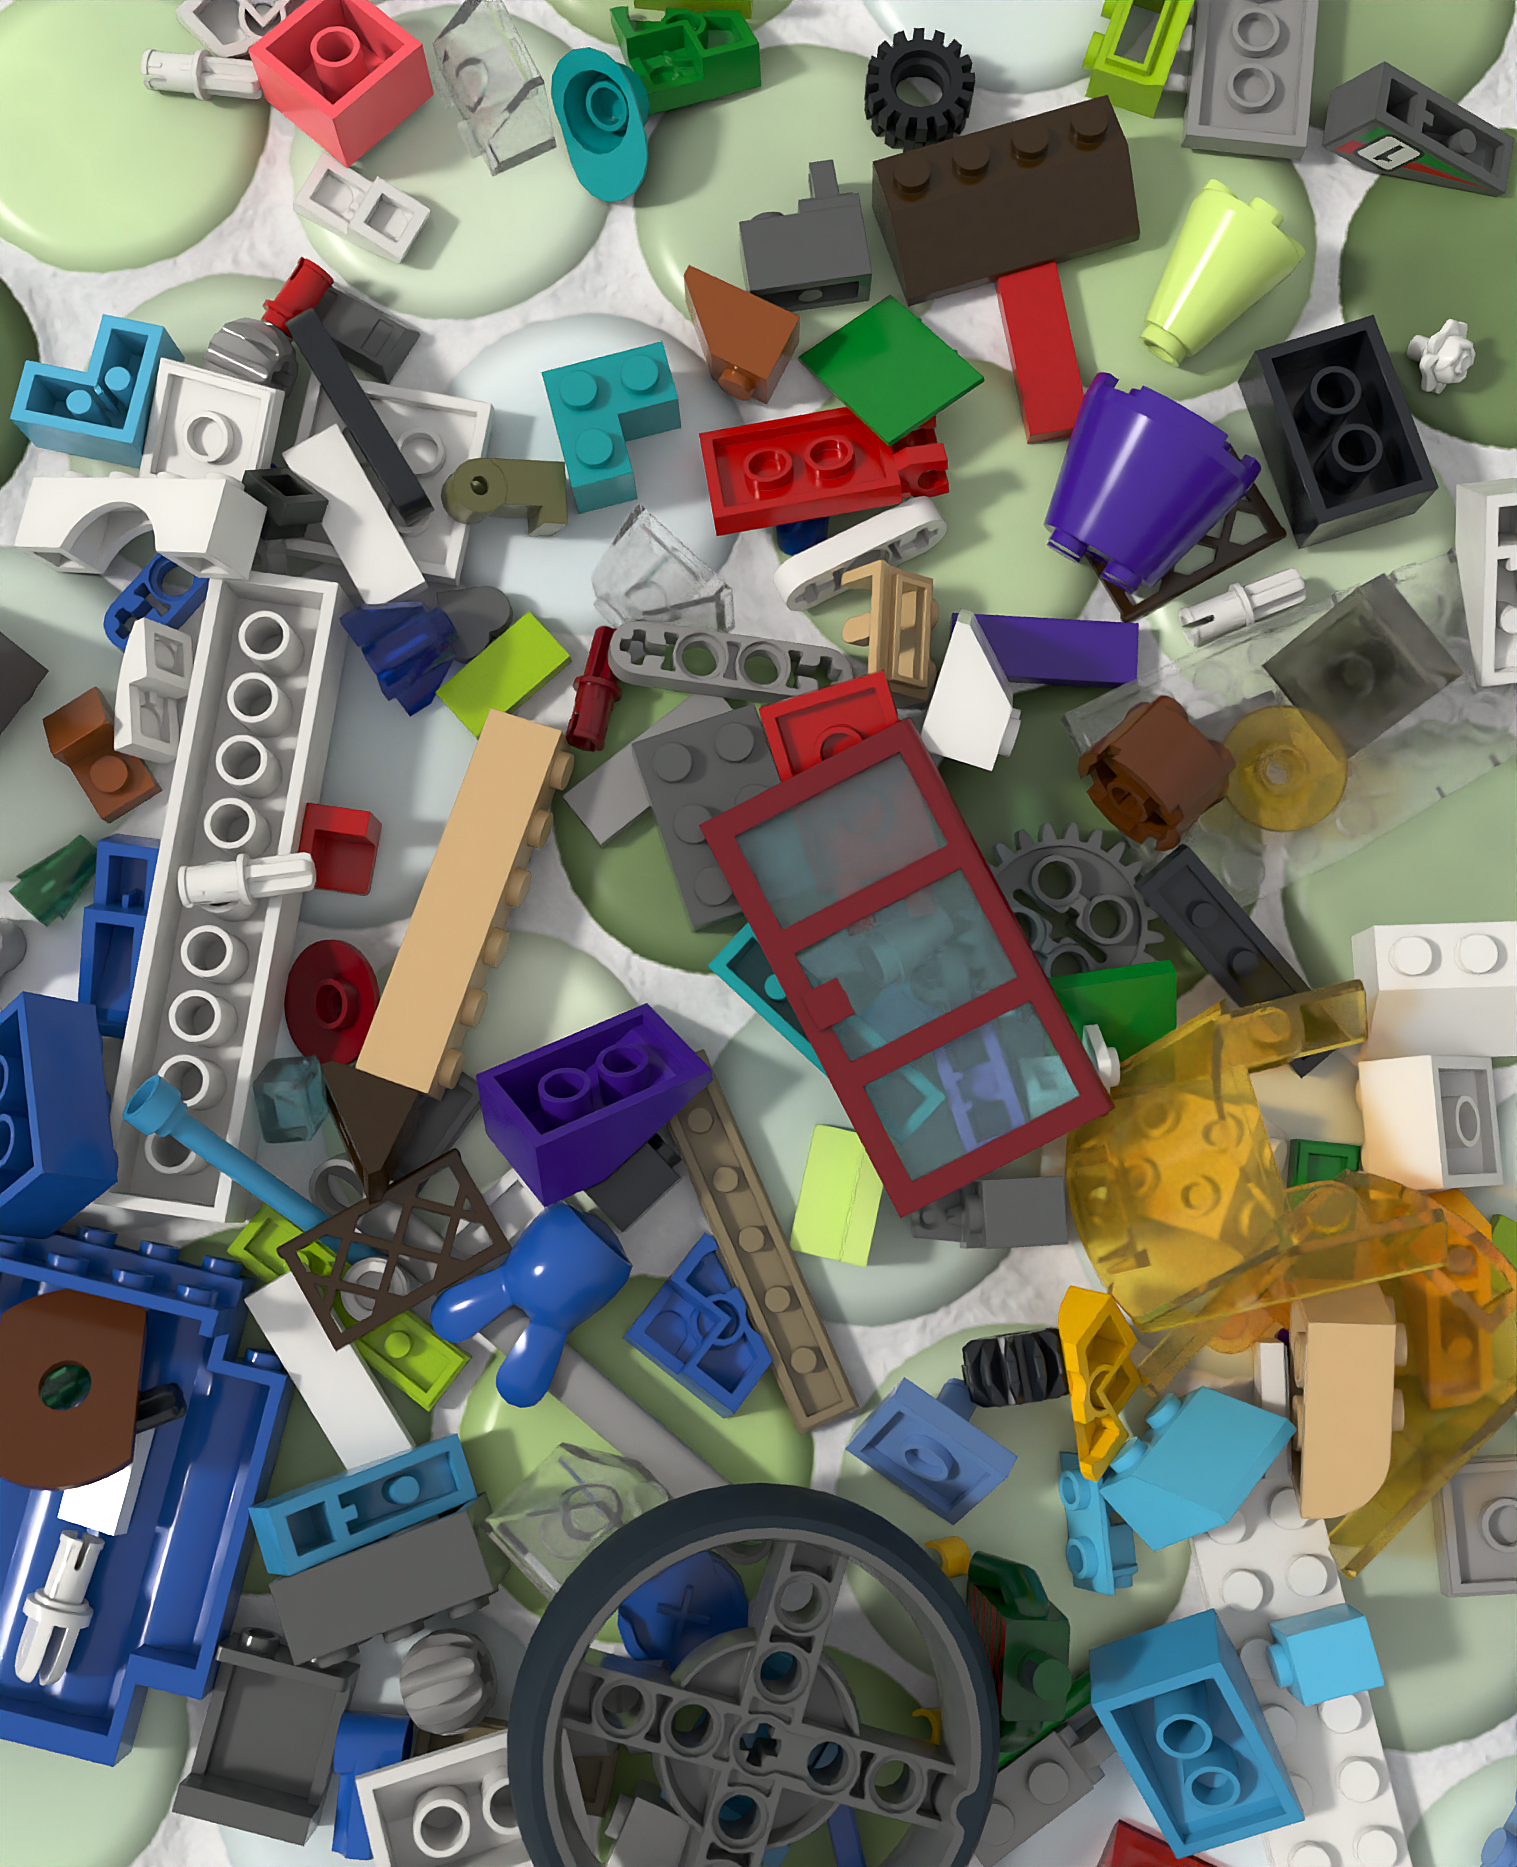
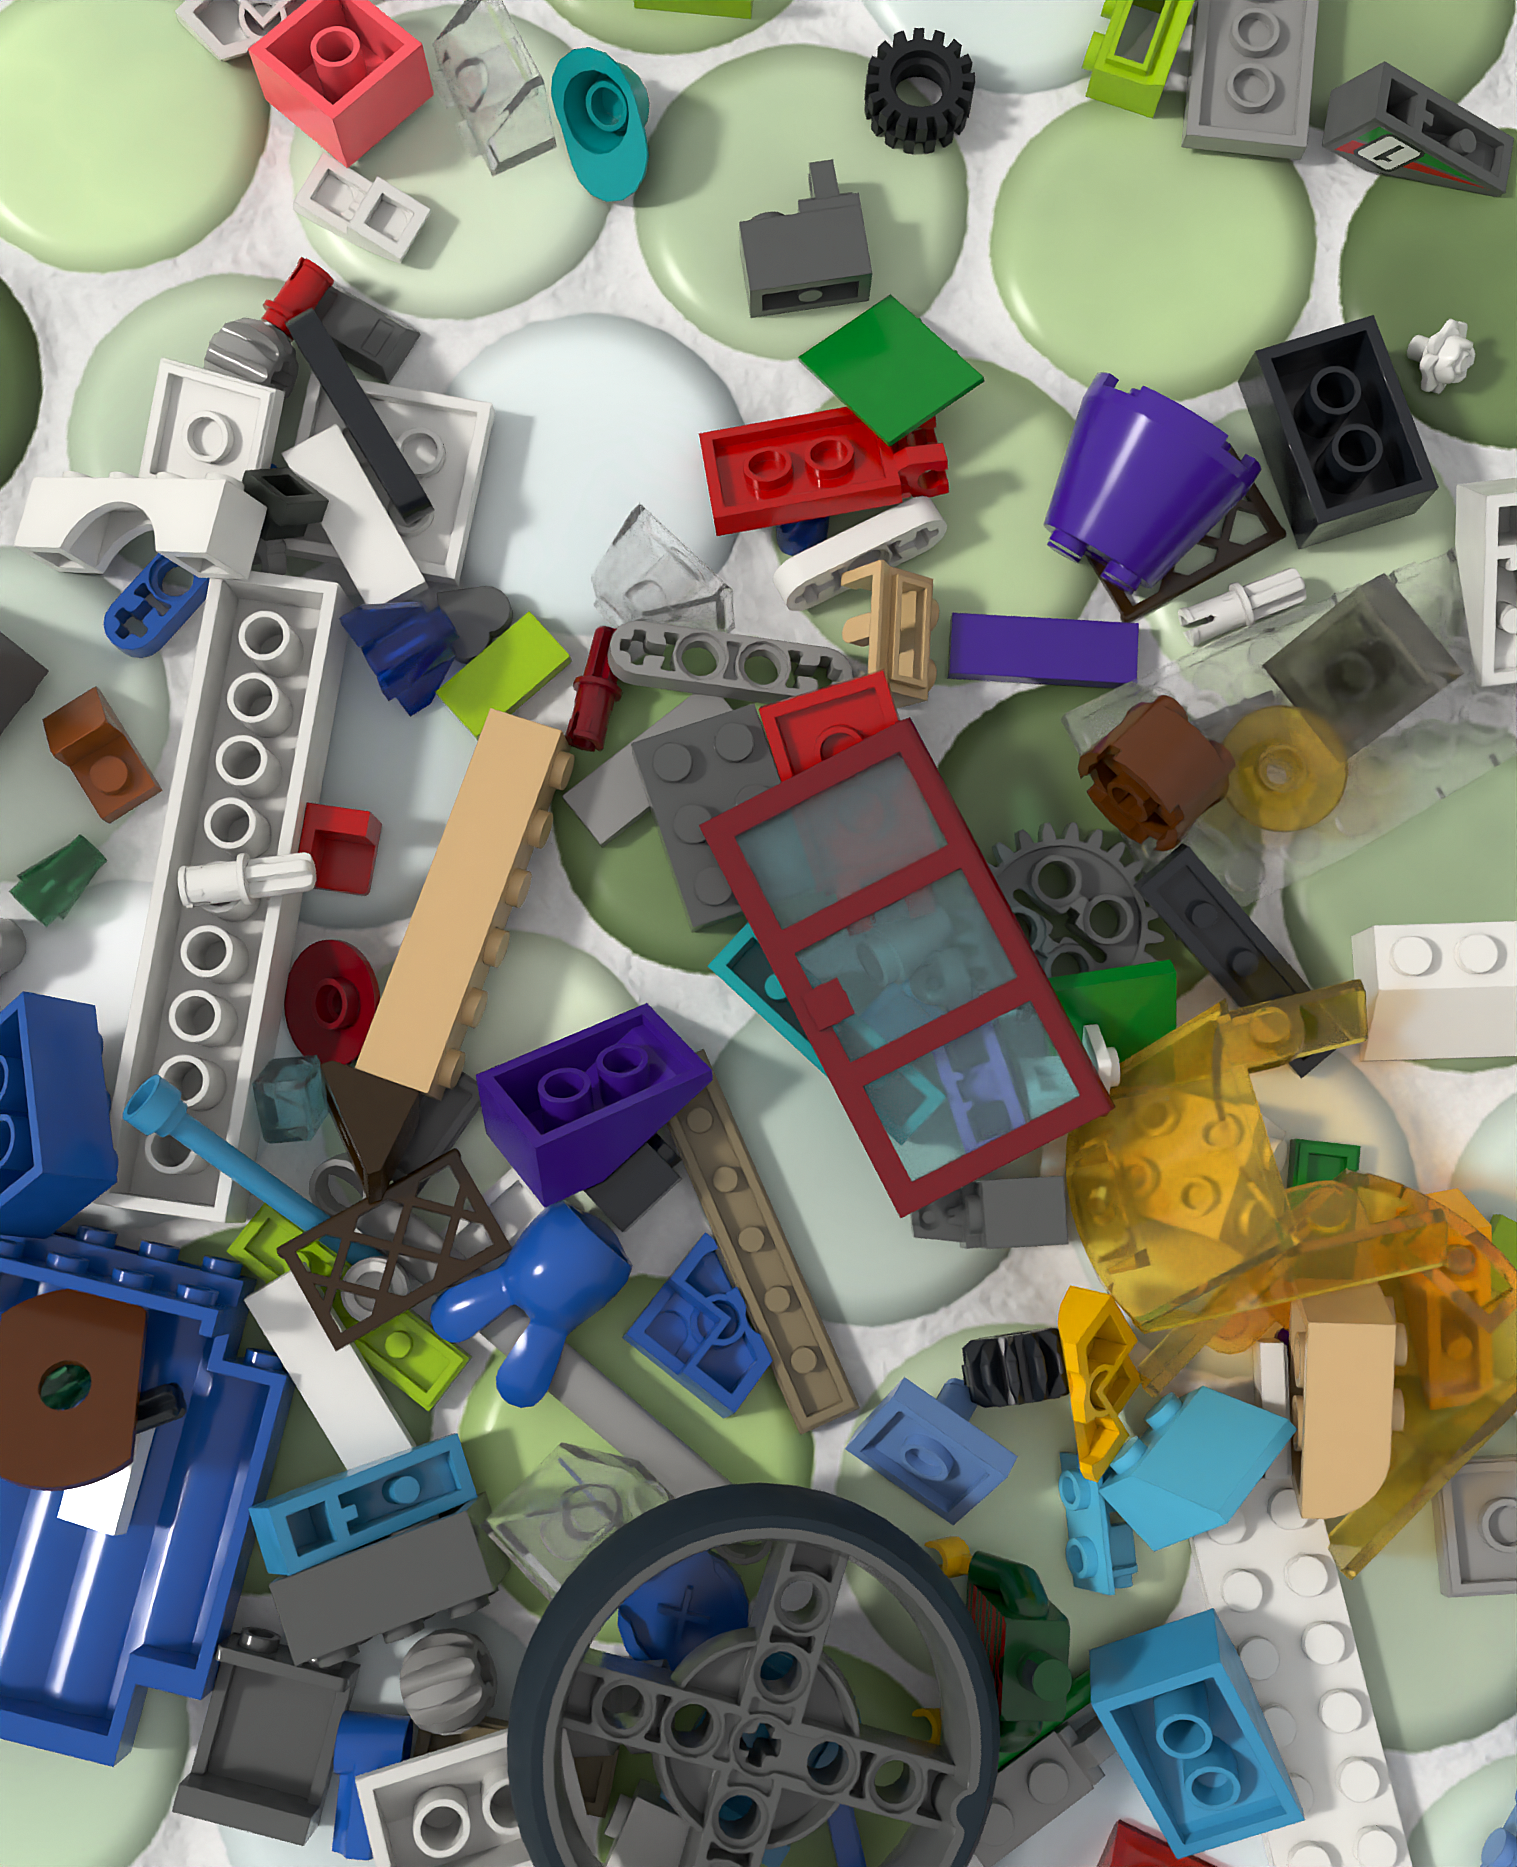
medium azure brick [10,314,185,468] -> none
white arm [15,1530,105,1686] -> none
blue slope [78,833,161,1039] -> none
white slope [114,618,193,765] -> none
white axle [141,48,264,101] -> none
olive leg [441,458,568,536] -> none
teal brick [541,341,681,514] -> none
green slope [610,6,761,115] -> none
dark orange slope [683,265,800,405] -> none
yellowish green panel [789,1124,893,1267] -> none
dark brown slope [872,94,1140,307] -> none
white slope [920,608,1021,771] -> none
red tile [994,261,1084,444] -> none
yellowish green cone [1139,179,1306,367] -> none
medium azure brick [1266,1602,1385,1707] -> none
slope [1356,1055,1504,1192] -> none

